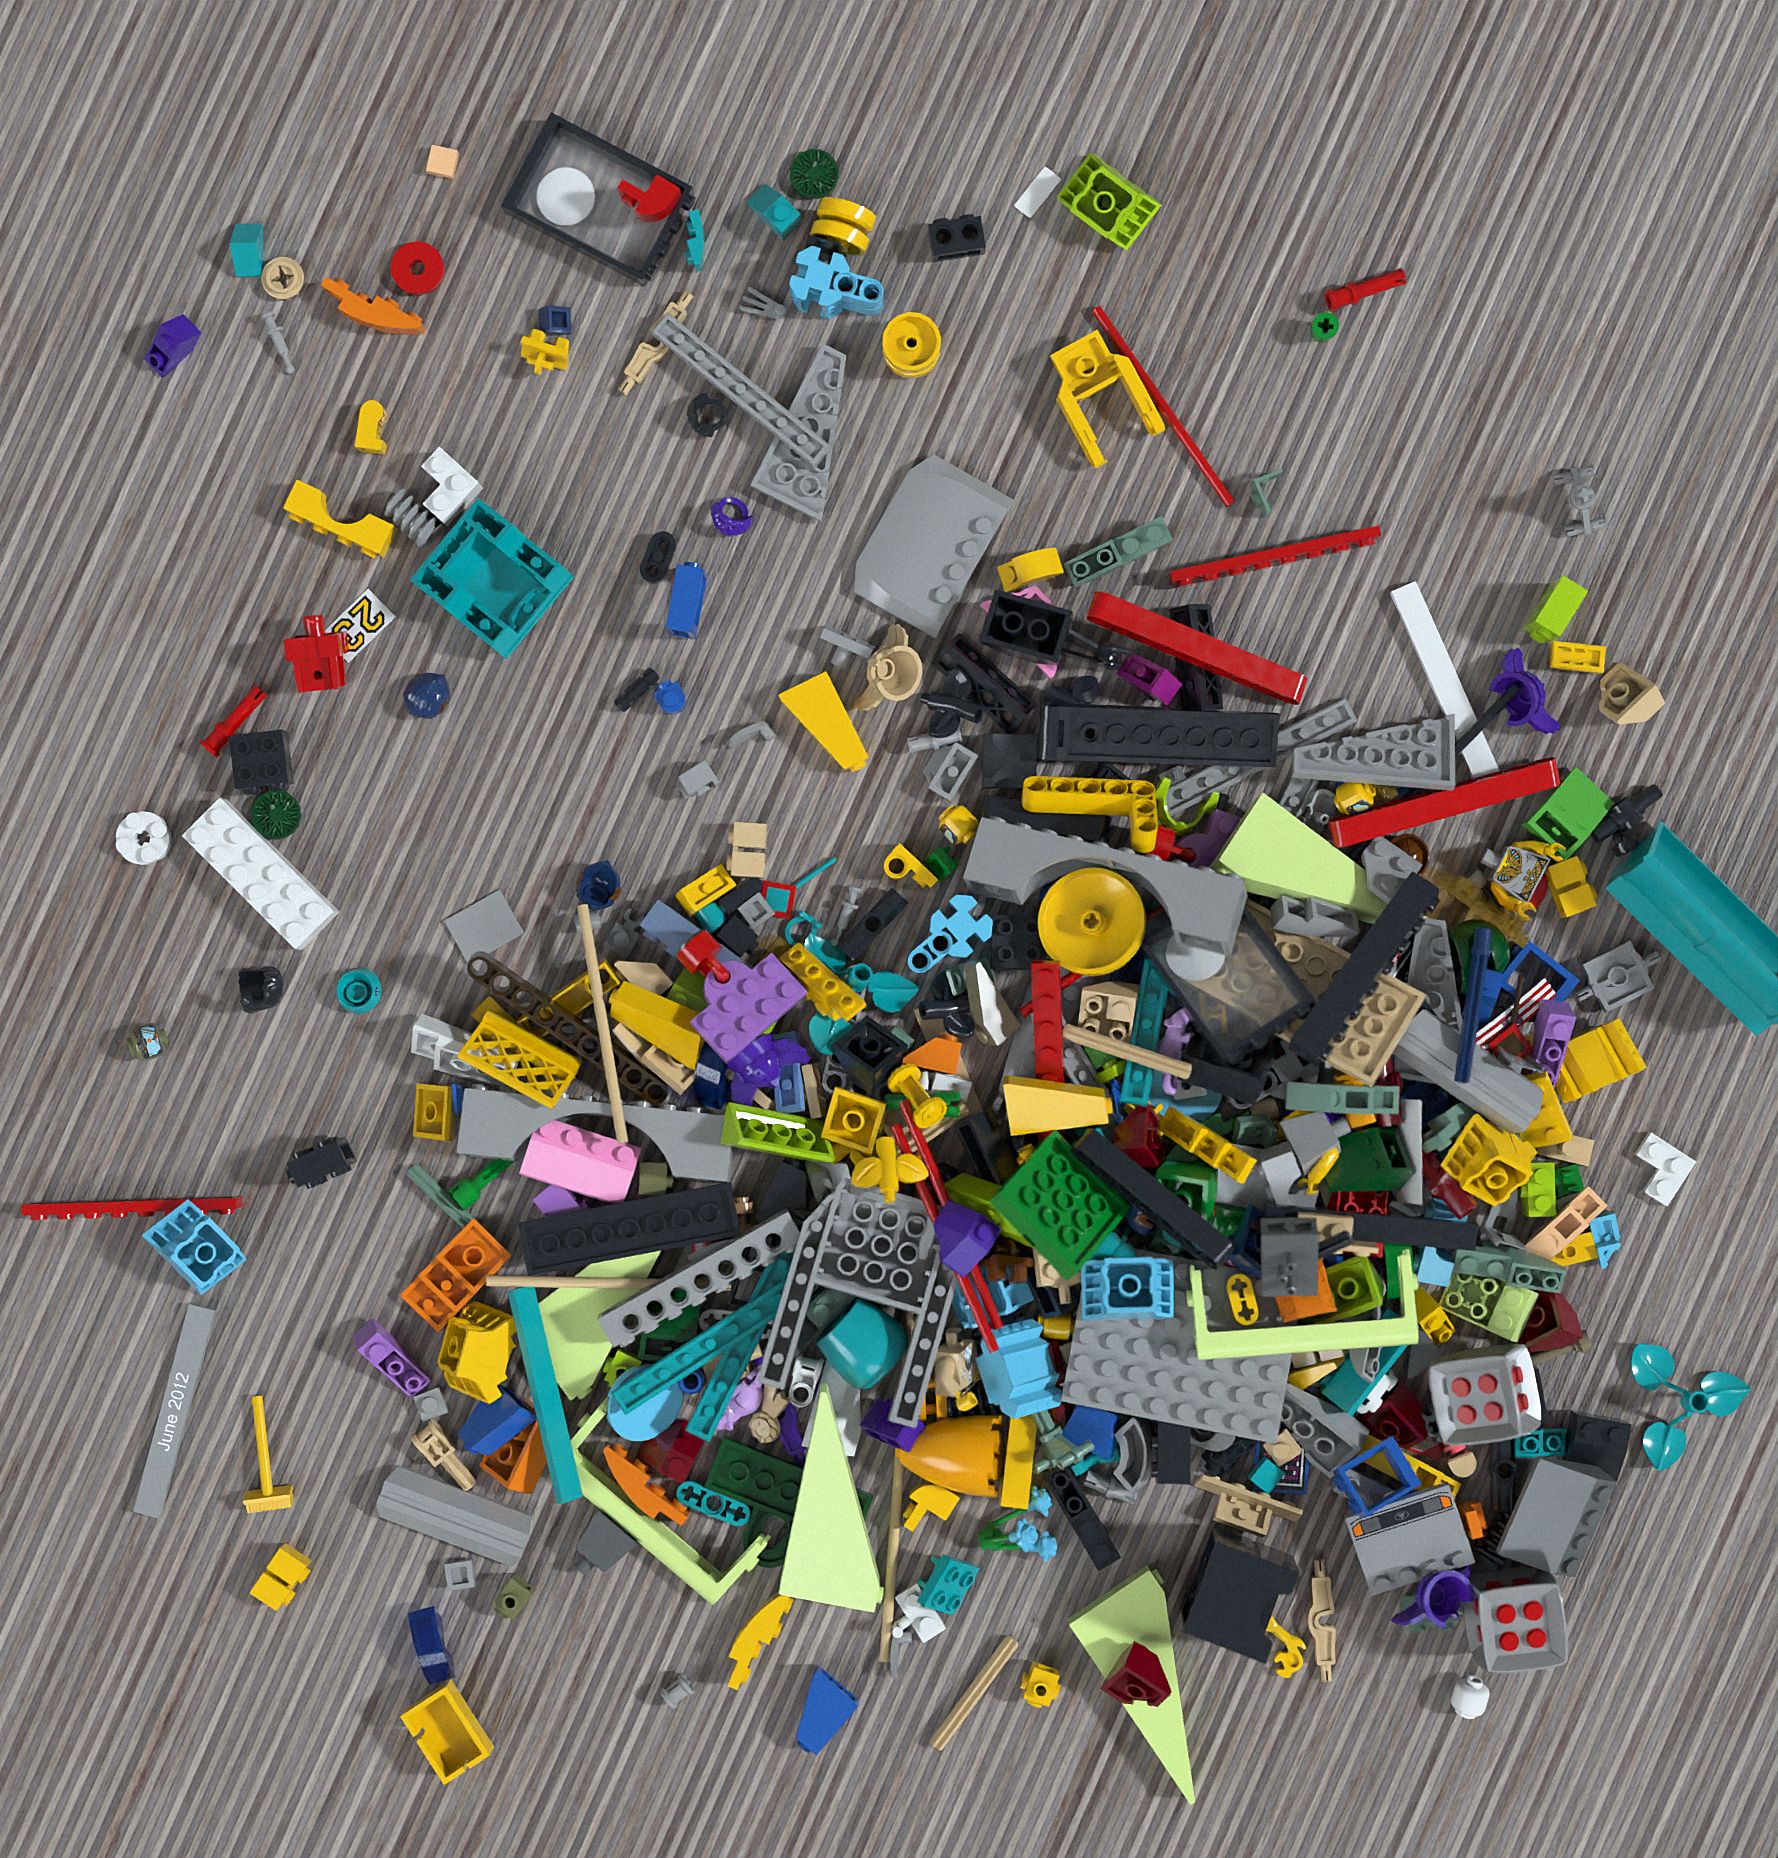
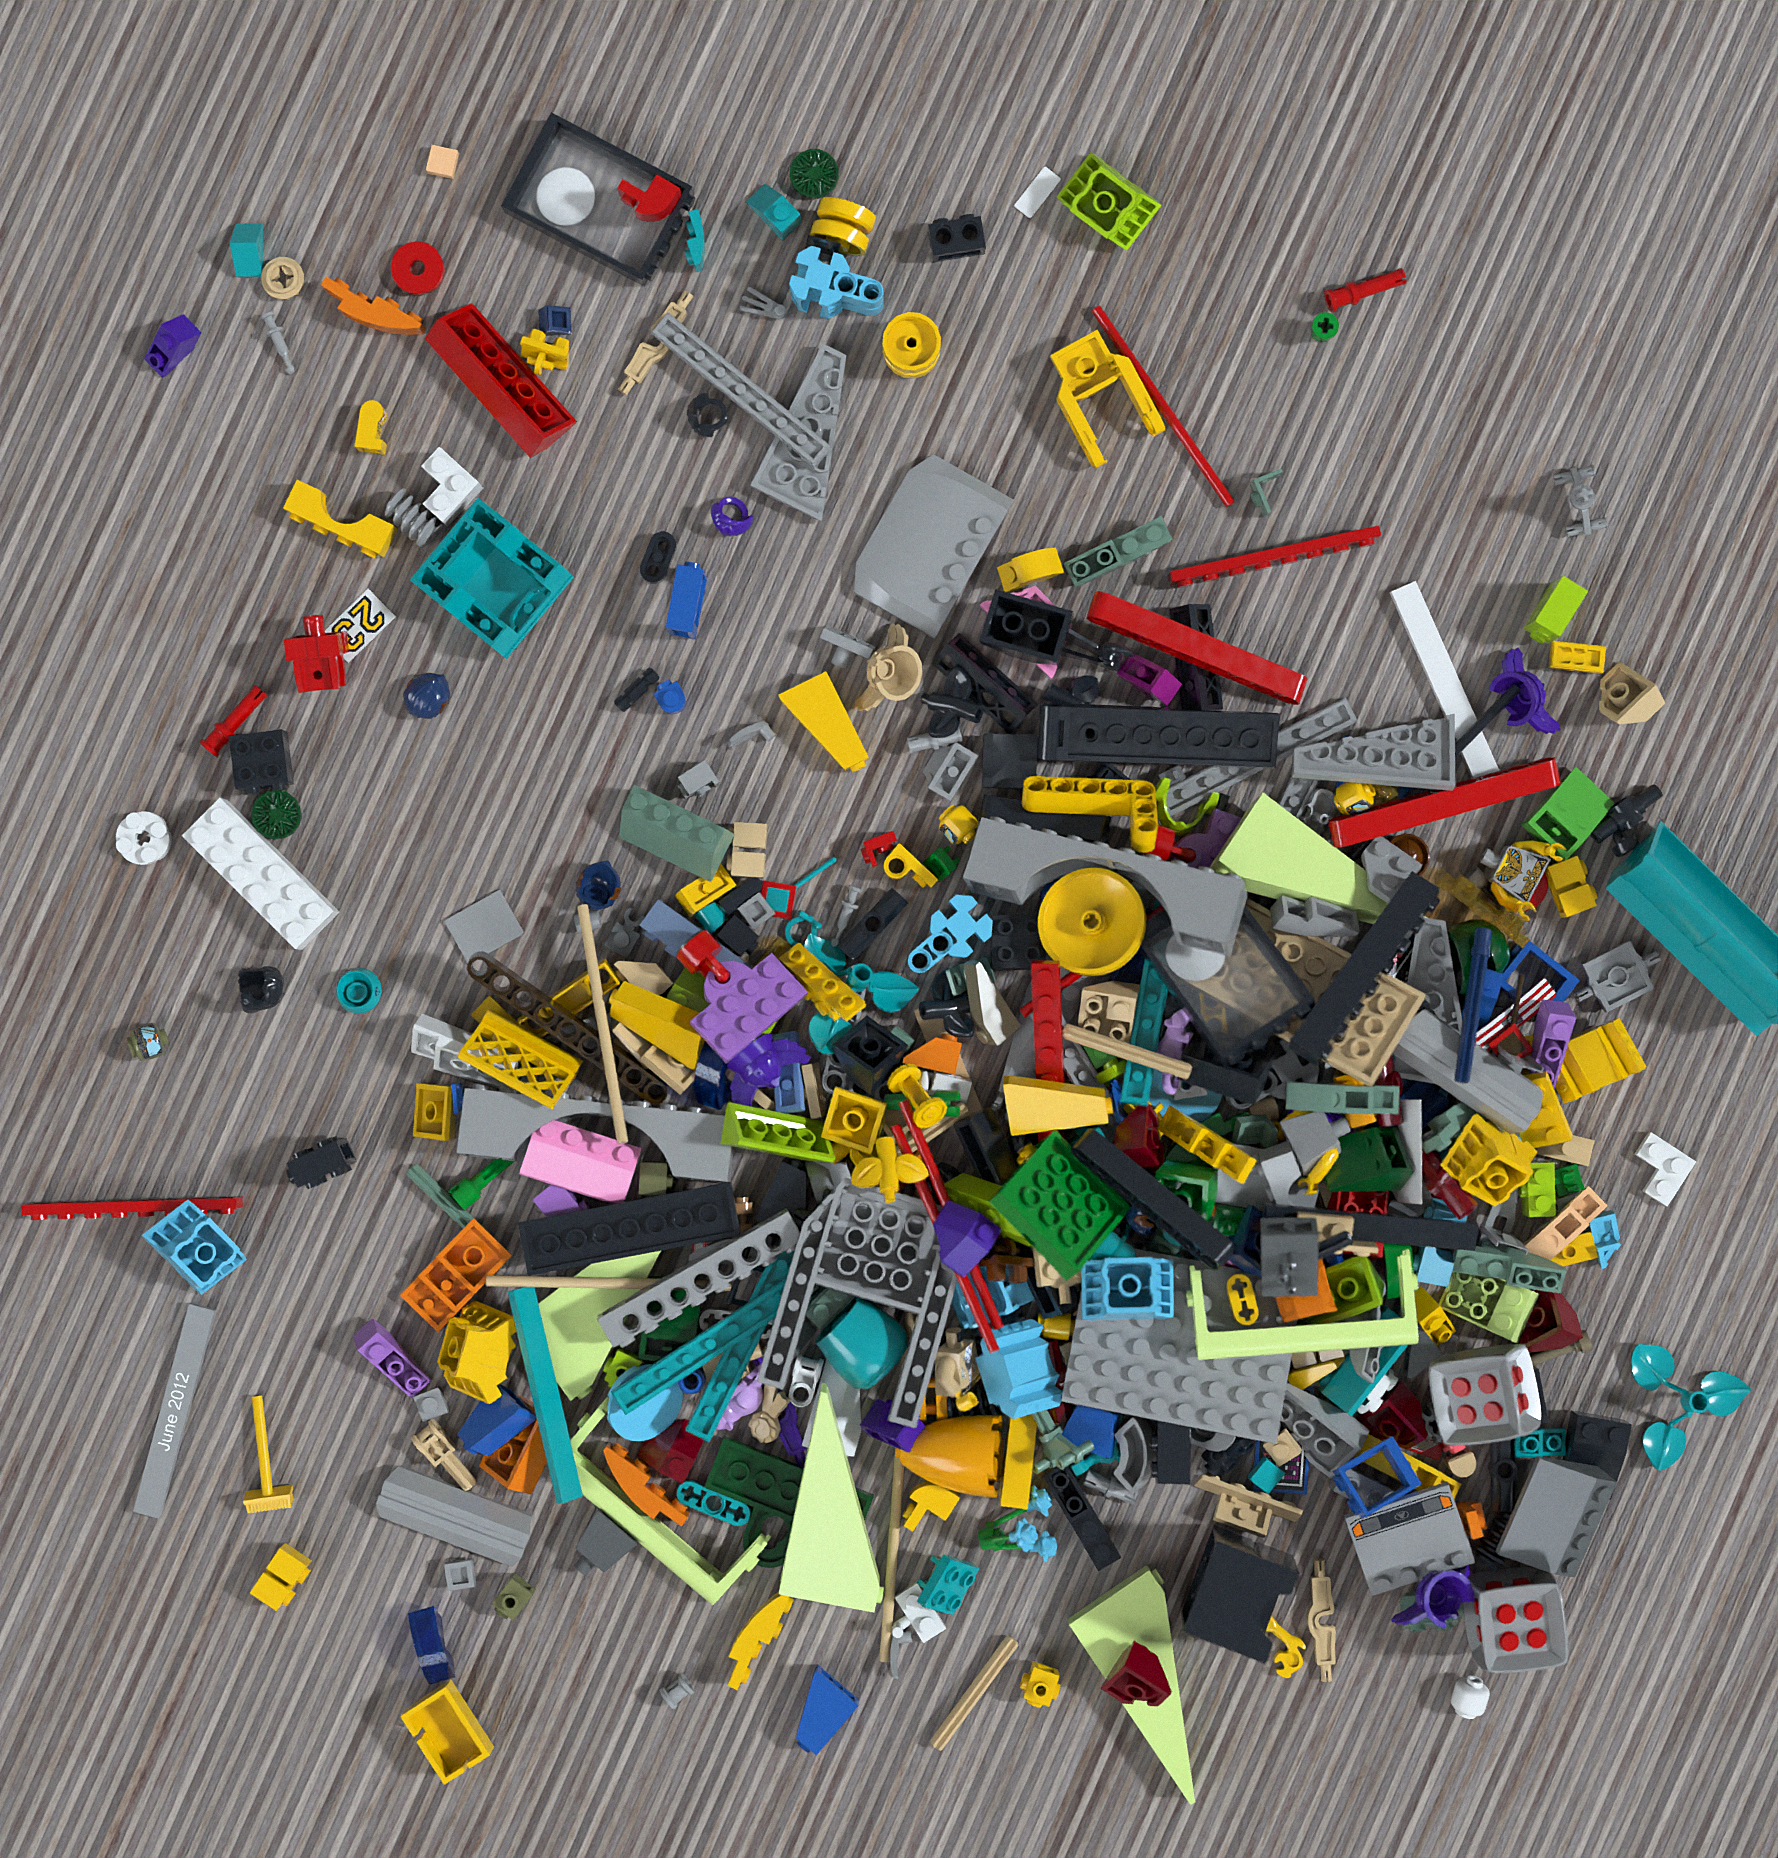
none -> red slope [425,303,577,458]
none -> sand green slope [619,785,735,882]
none -> red bracket [860,831,897,867]

